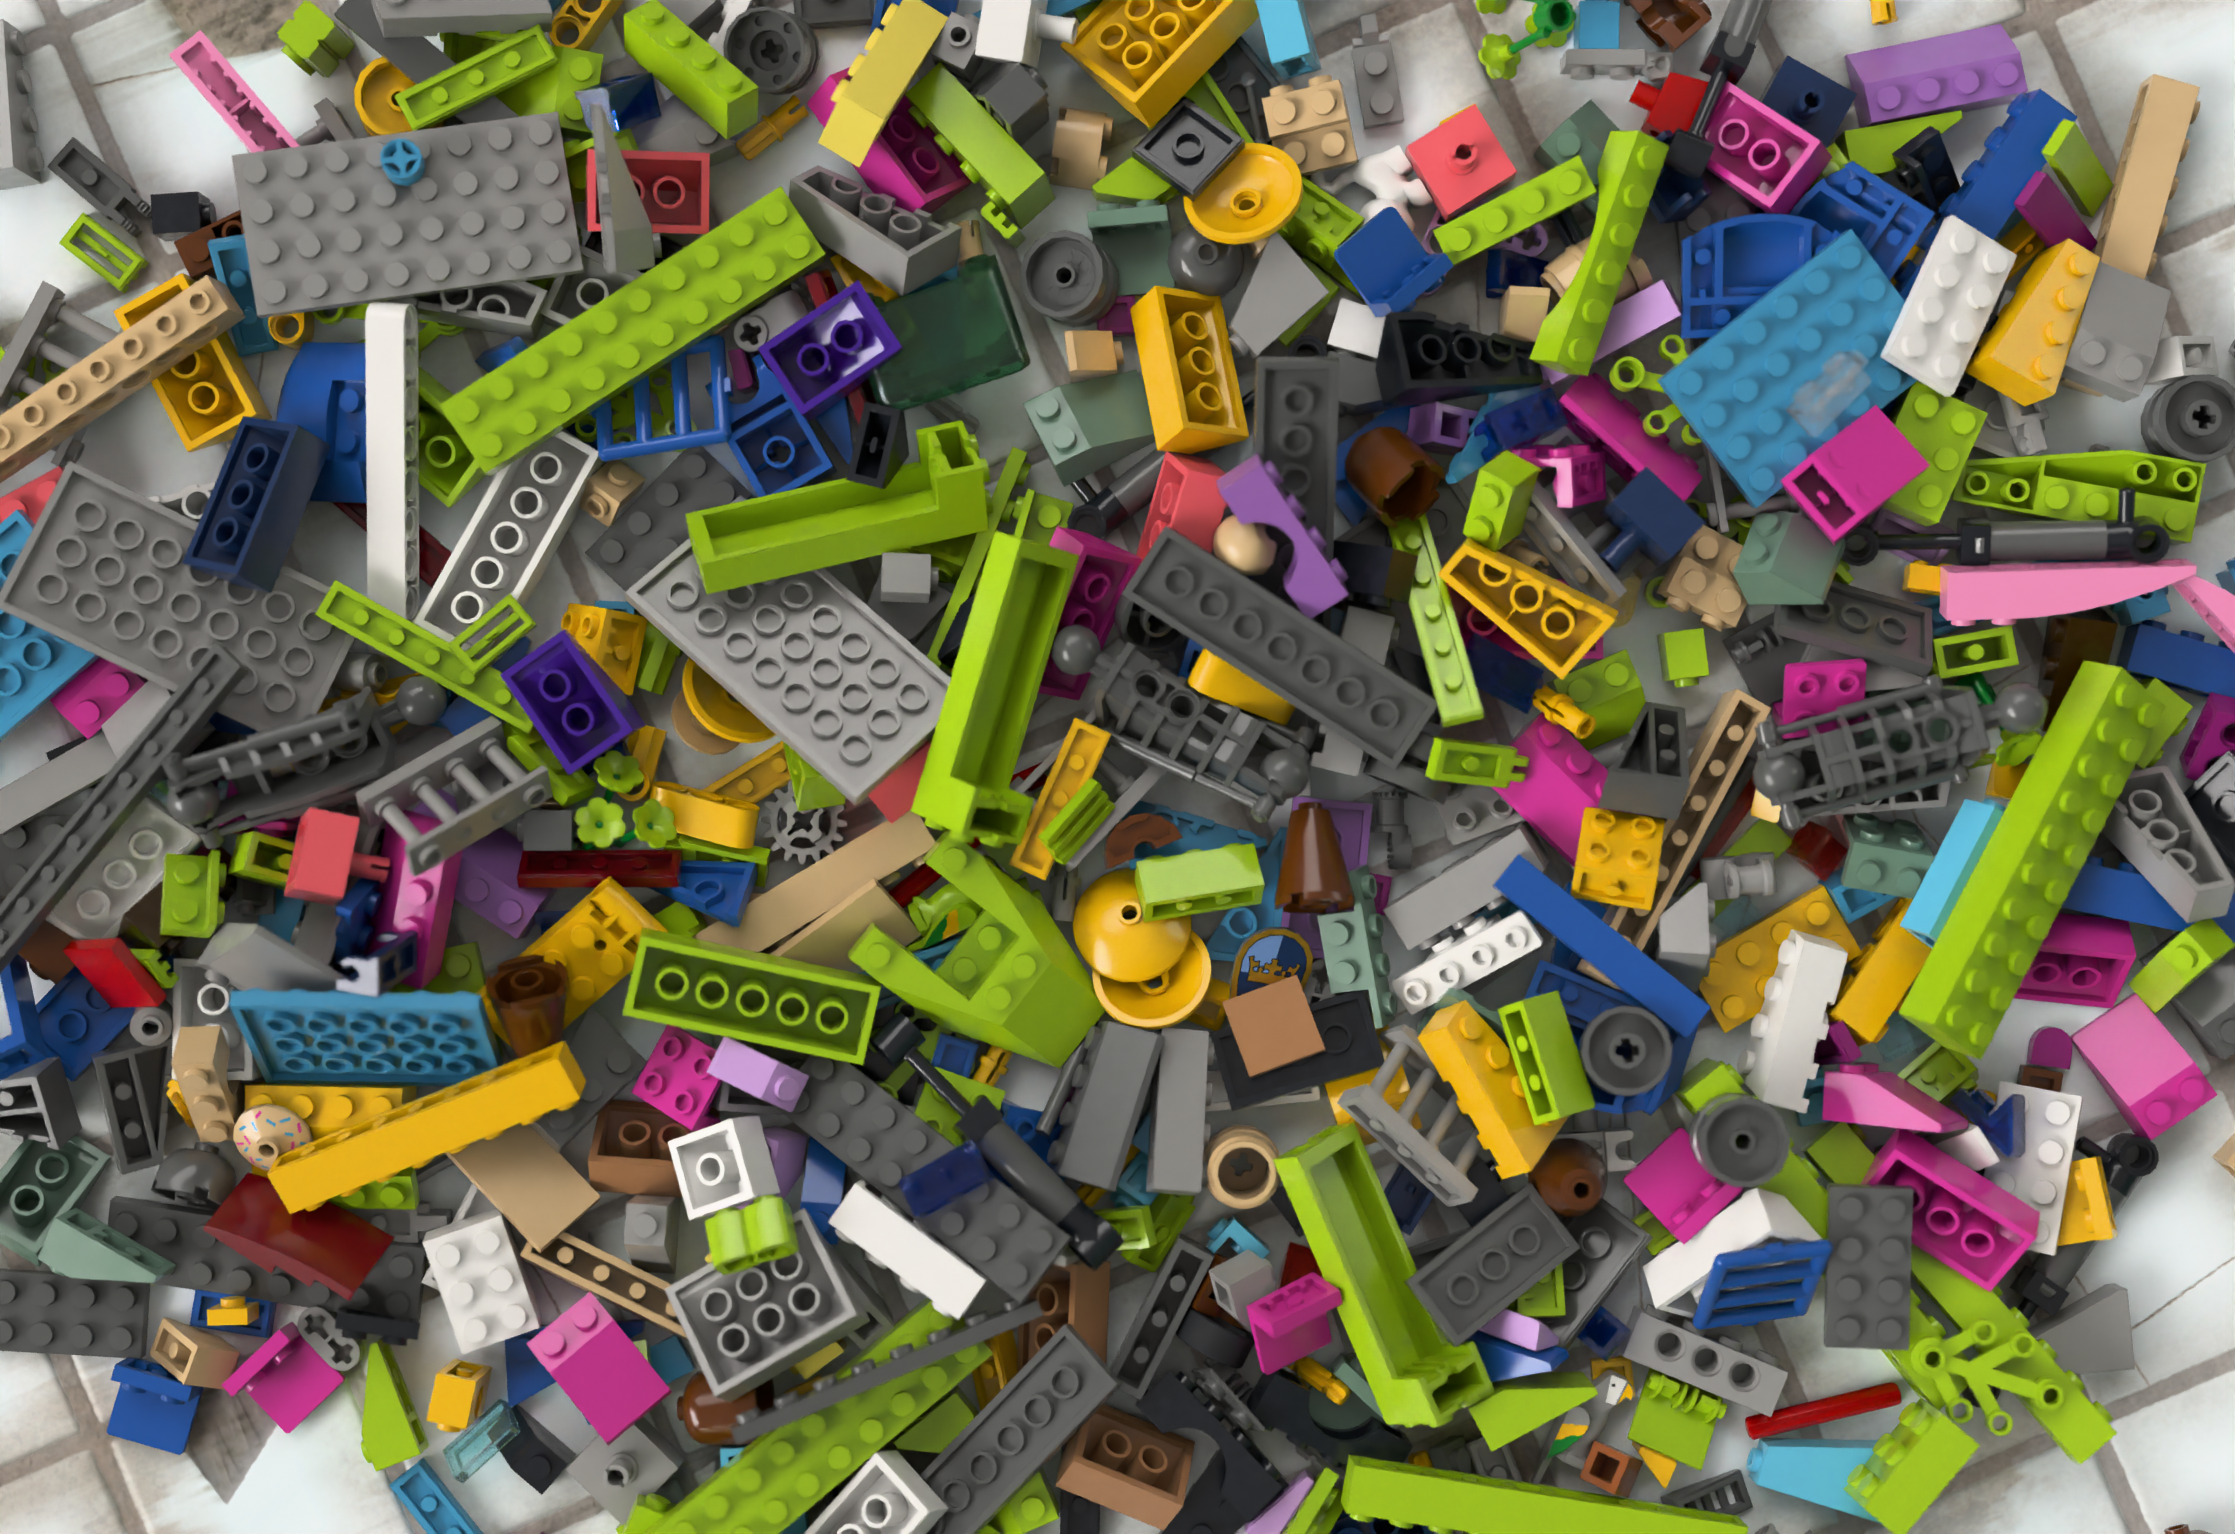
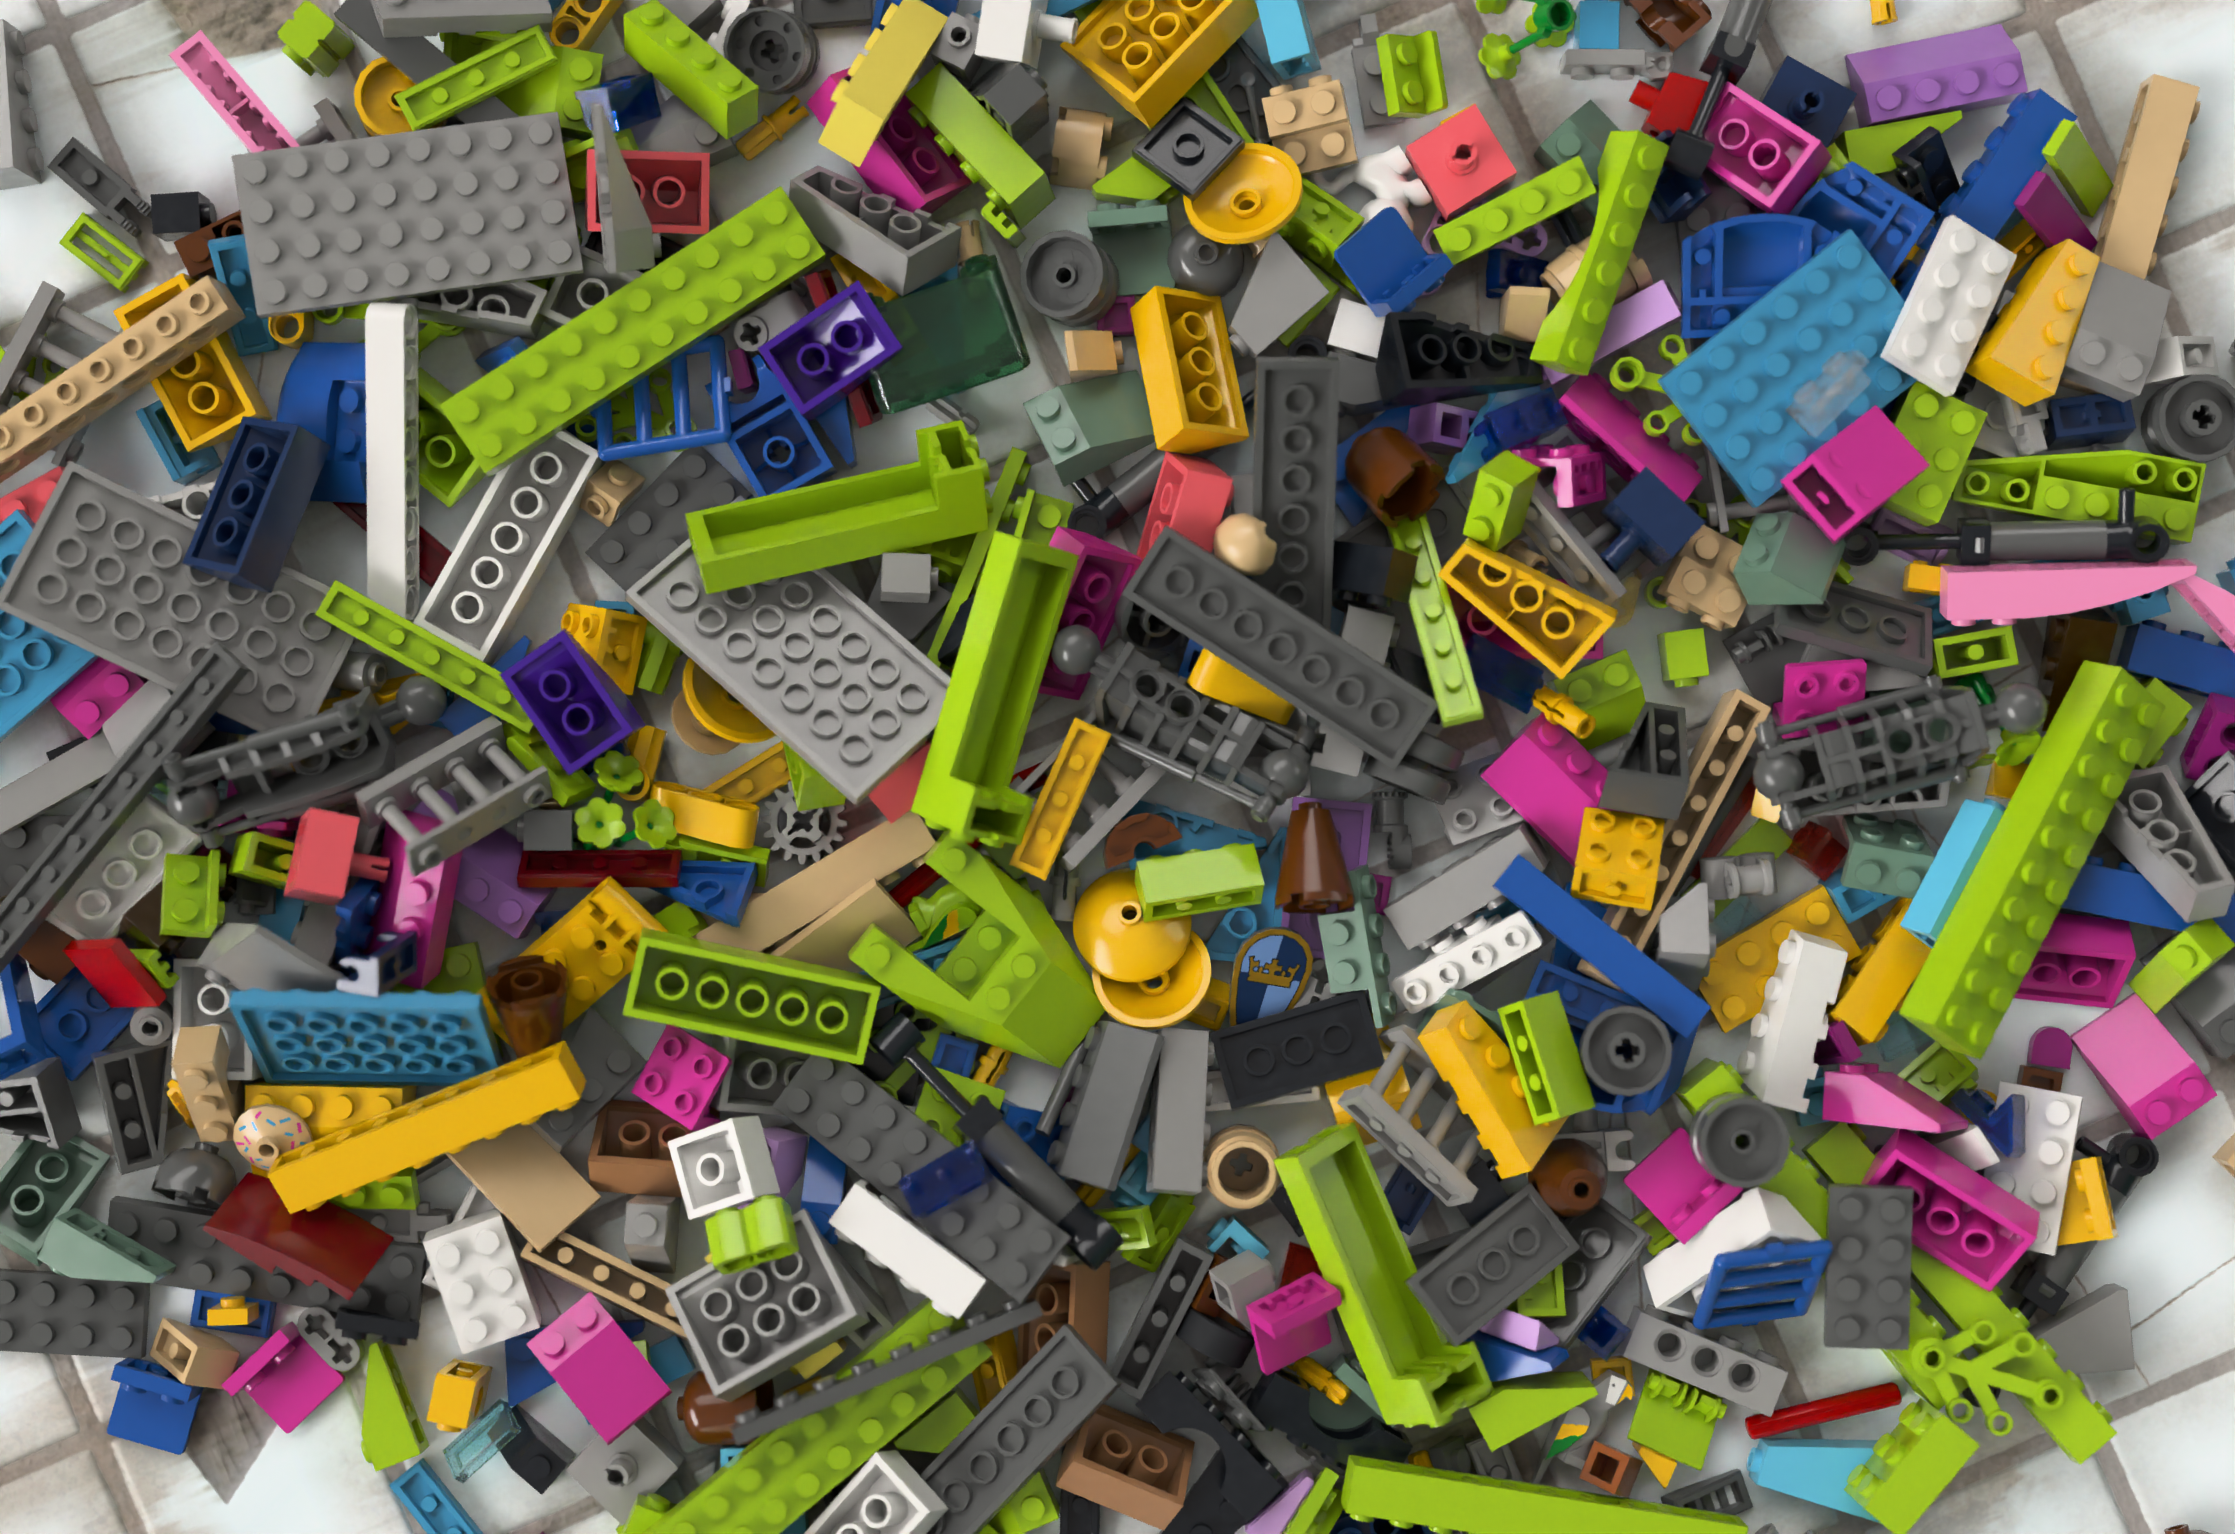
dark azure wheel [380,138,425,186] -> none
lime tile [447,594,537,677] -> none
lavender slope [707,1036,809,1113] -> none
black slope [846,402,909,489] -> none
lime tile [1038,778,1116,866] -> none
medium lavender arch [1216,454,1349,619] -> none
medium nougat tile [1222,975,1325,1078] -> none
lime hinge [1425,737,1530,788] -> none
none -> dark azure hinge [136,400,223,486]
none -> lime bracket [1376,30,1448,118]
none -> dark blue hinge [2044,394,2136,451]

